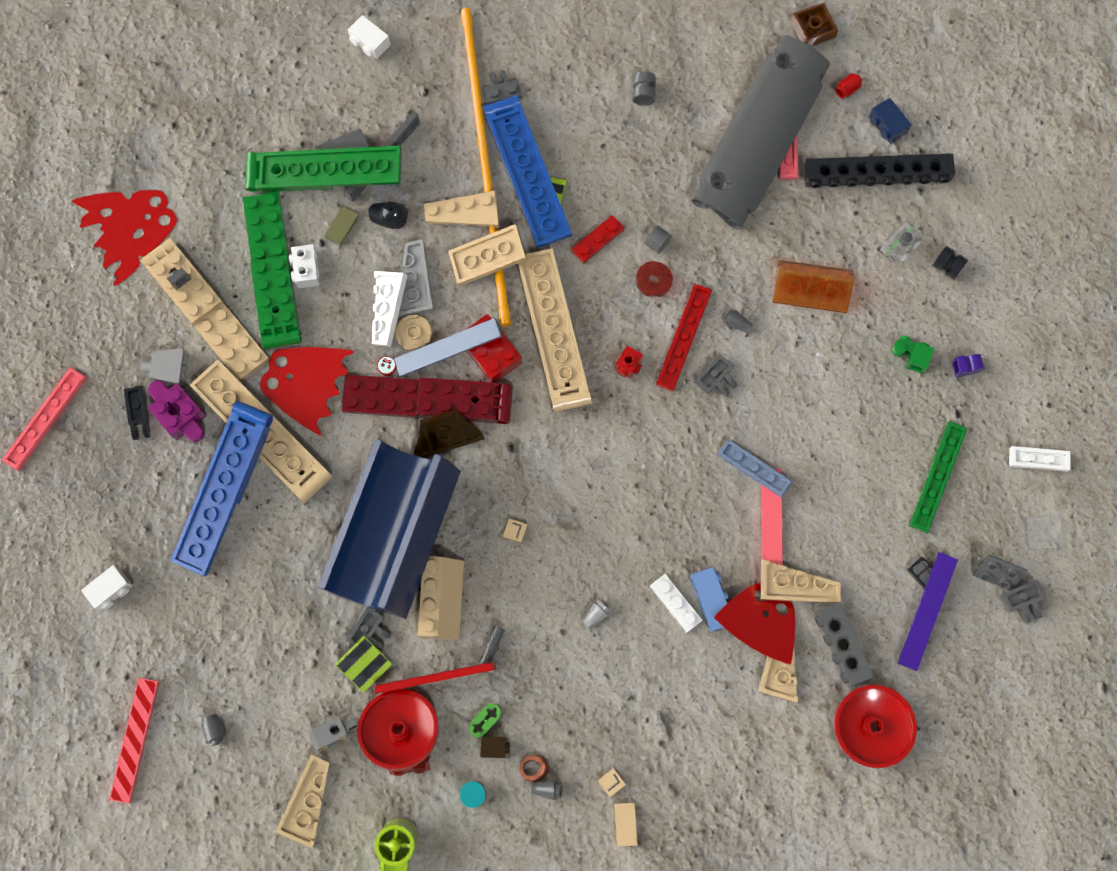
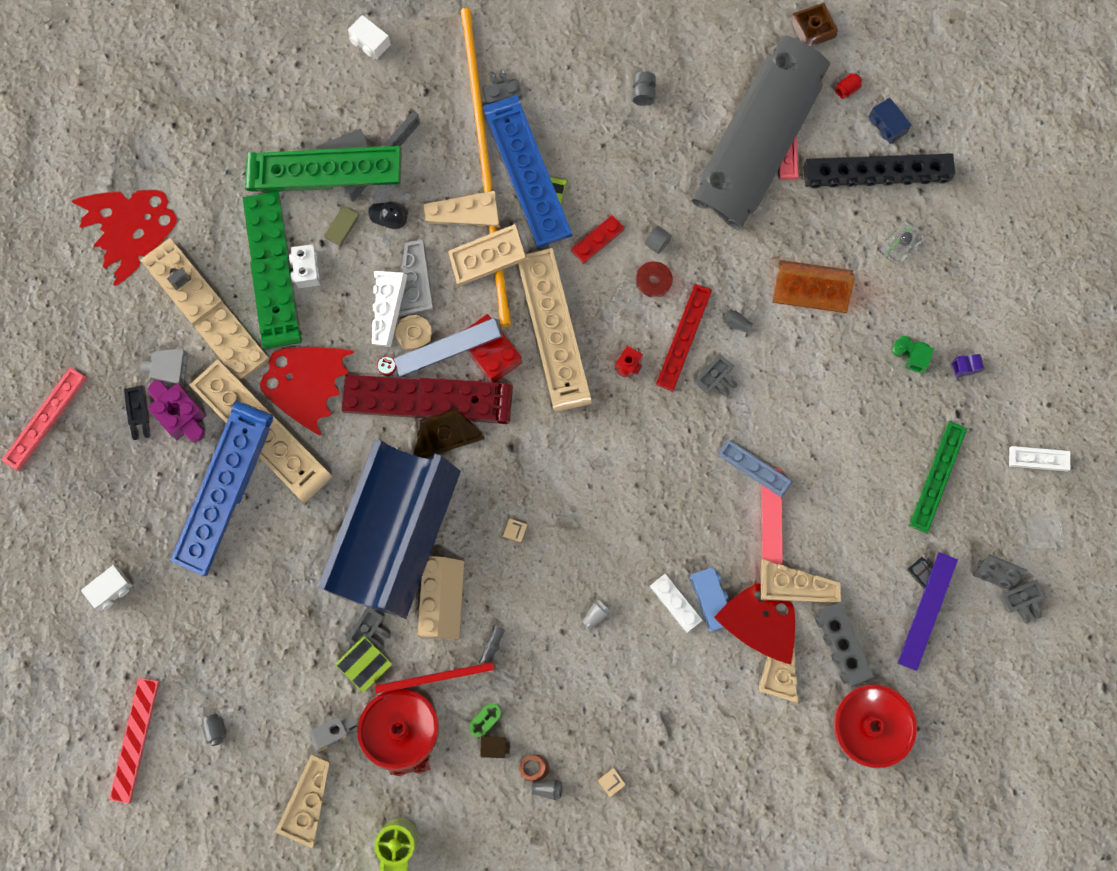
teal piece [460,781,486,808] -> none
tan tile [614,803,637,847] -> none
black wheel [932,245,968,280] -> none

